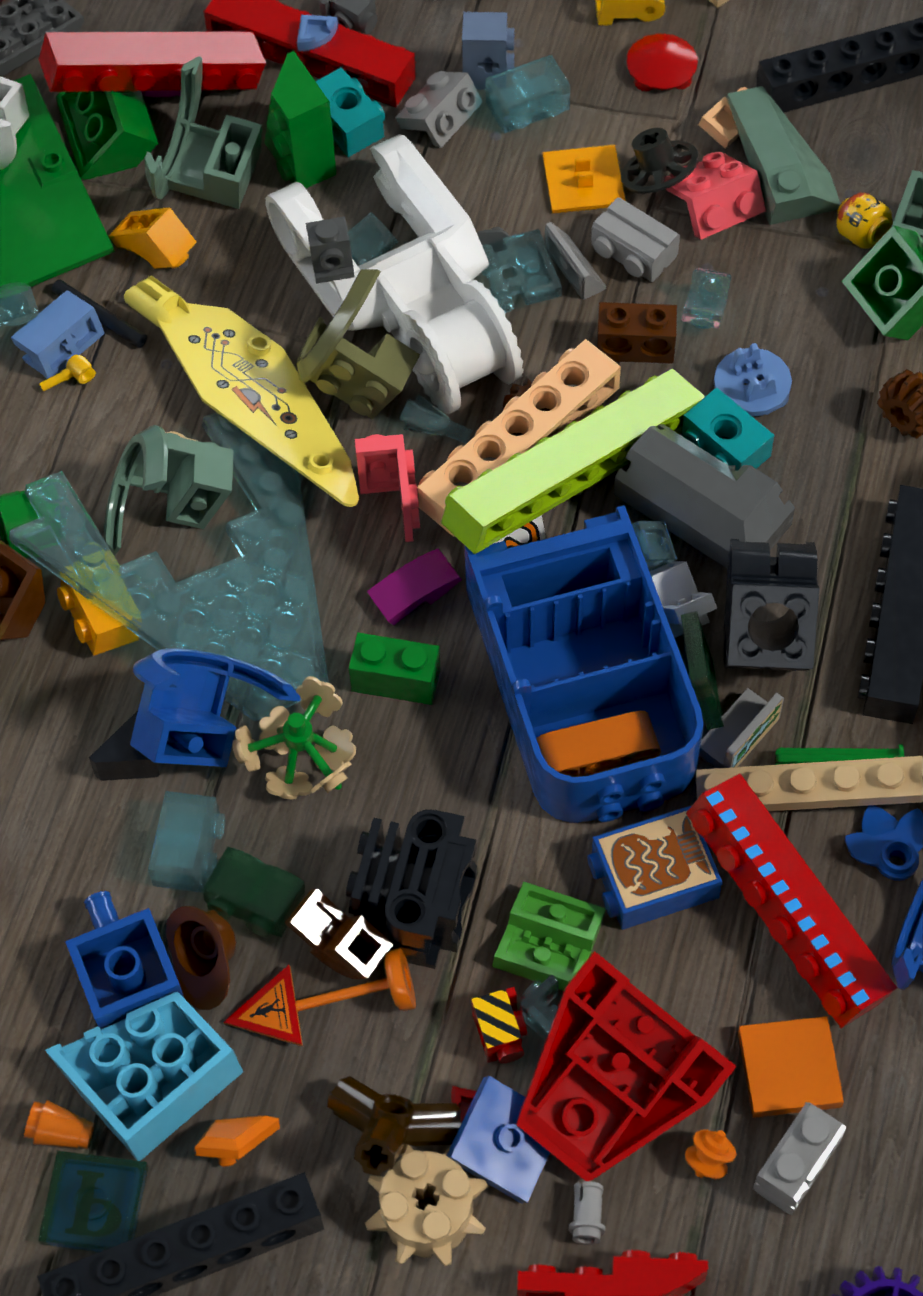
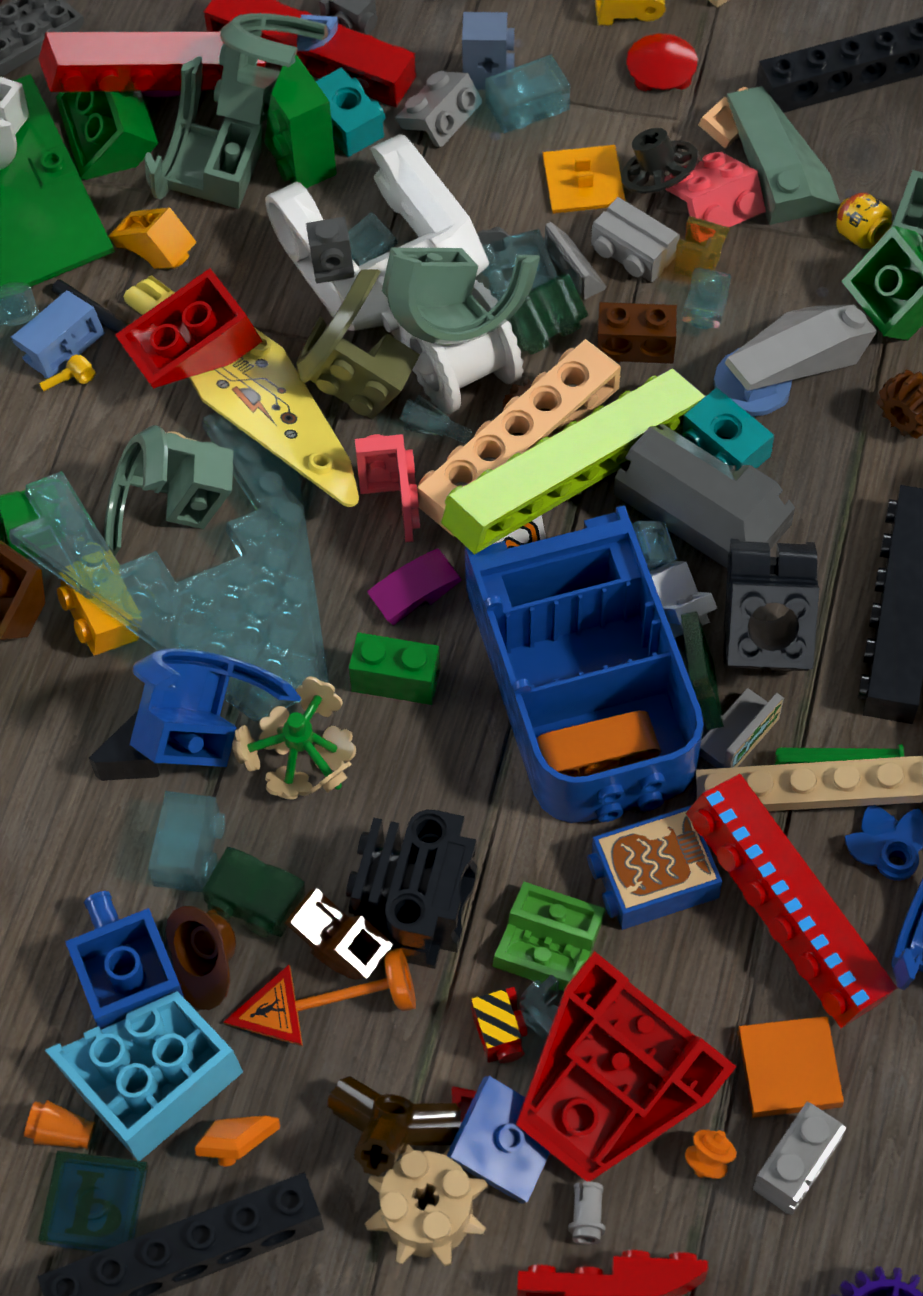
none -> red slope [115,268,263,389]
none -> sand green piece [214,13,328,125]
none -> sand green piece [382,247,540,344]
none -> clear green brick [508,274,589,355]
none -> clear yellow window [674,216,730,282]
none -> light grey wedge [725,304,877,391]

